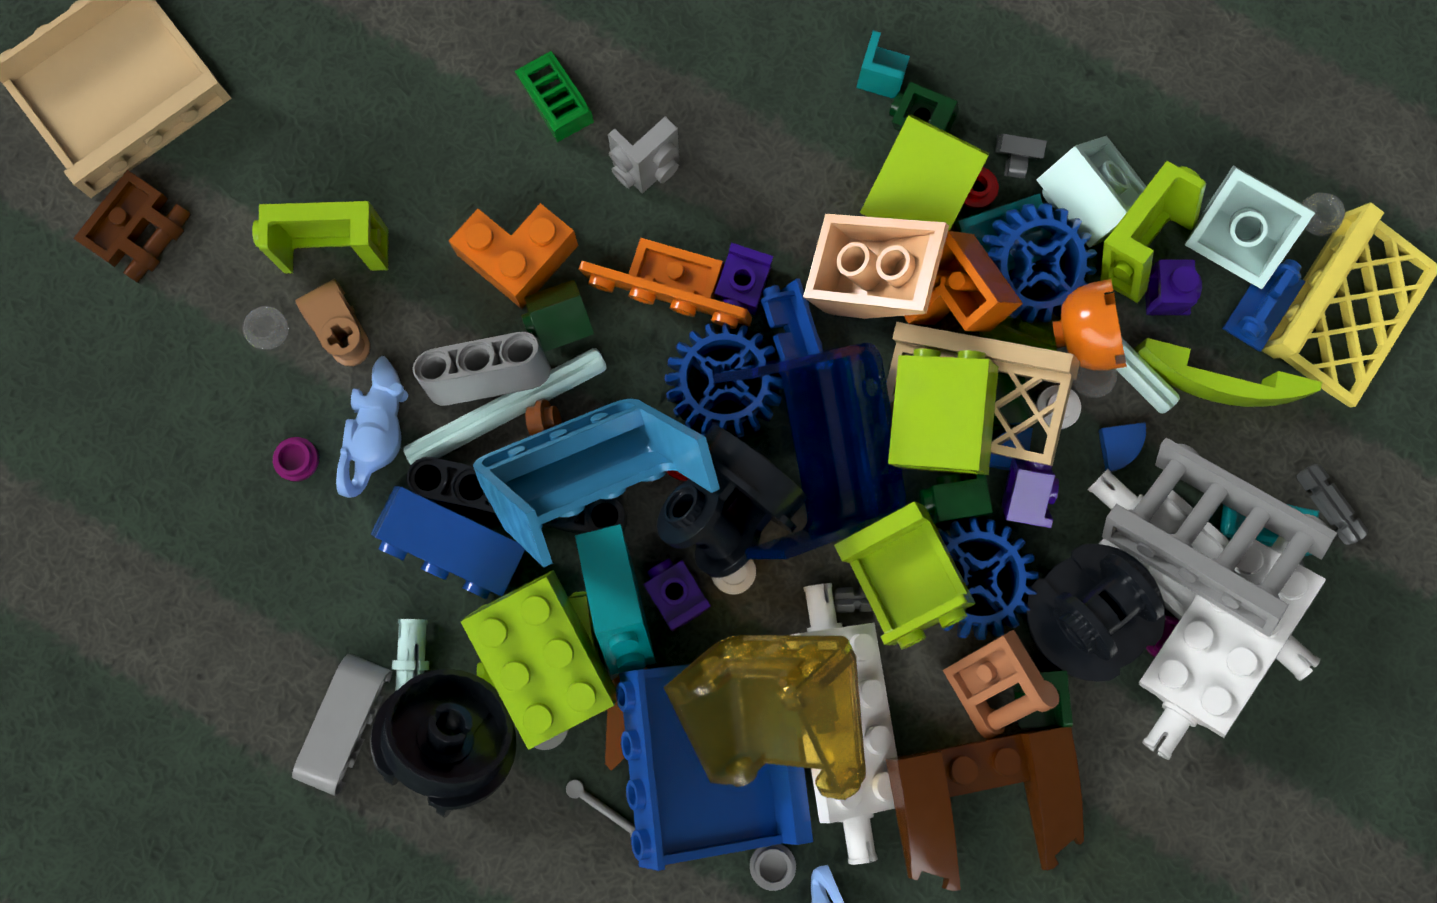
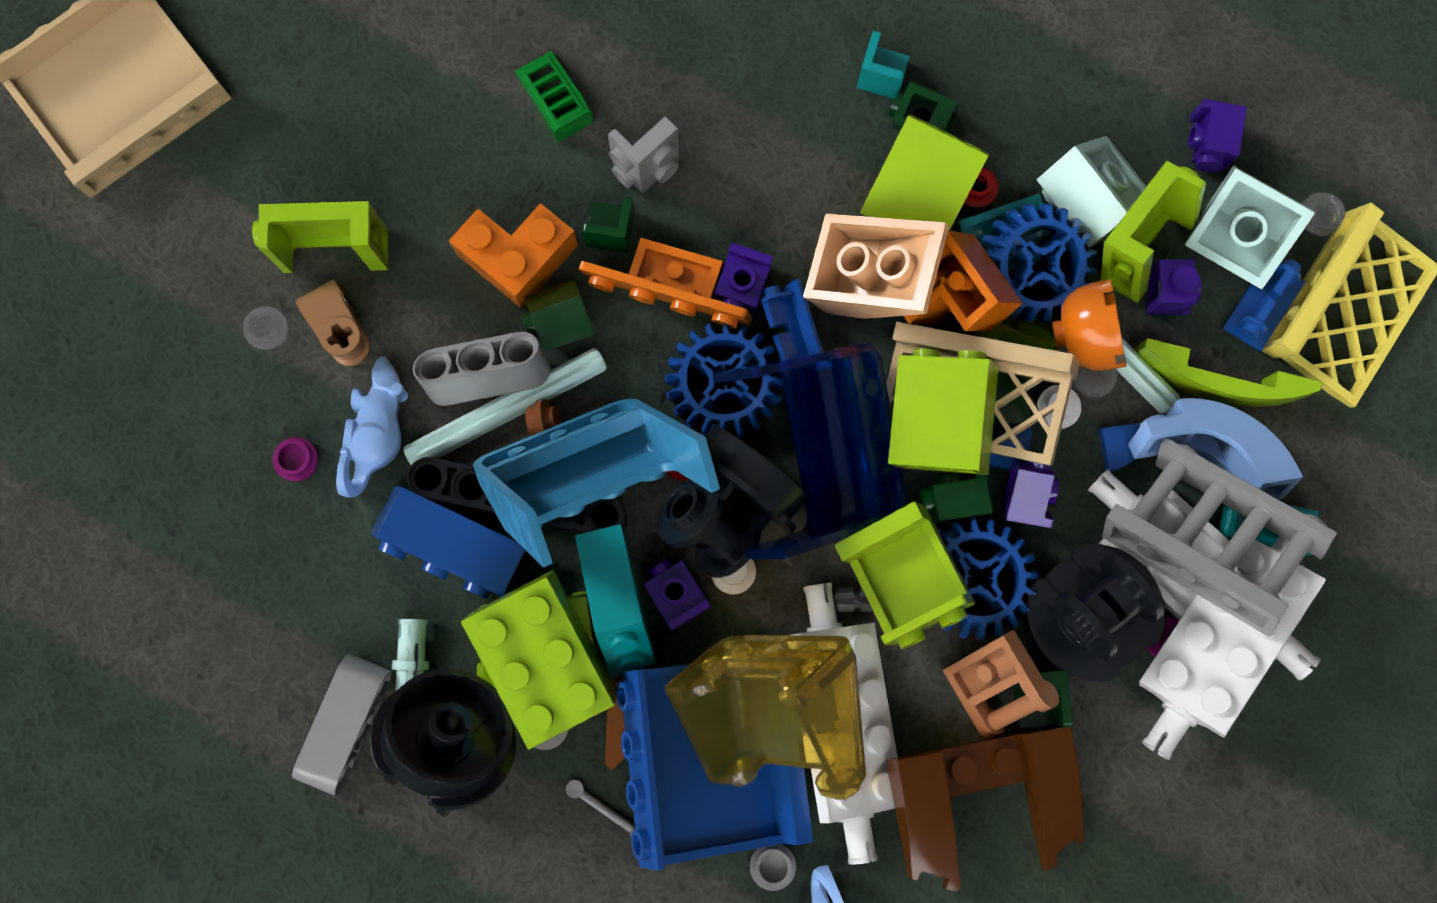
reddish brown plate [73,170,191,283] -> none
dark grey tile [995,134,1047,178] -> none
dark grey axle [1297,463,1368,545] -> none
none -> dark green panel [582,196,635,253]
none -> light blue arch [1128,398,1303,500]
none -> dark purple brick [1187,99,1247,172]

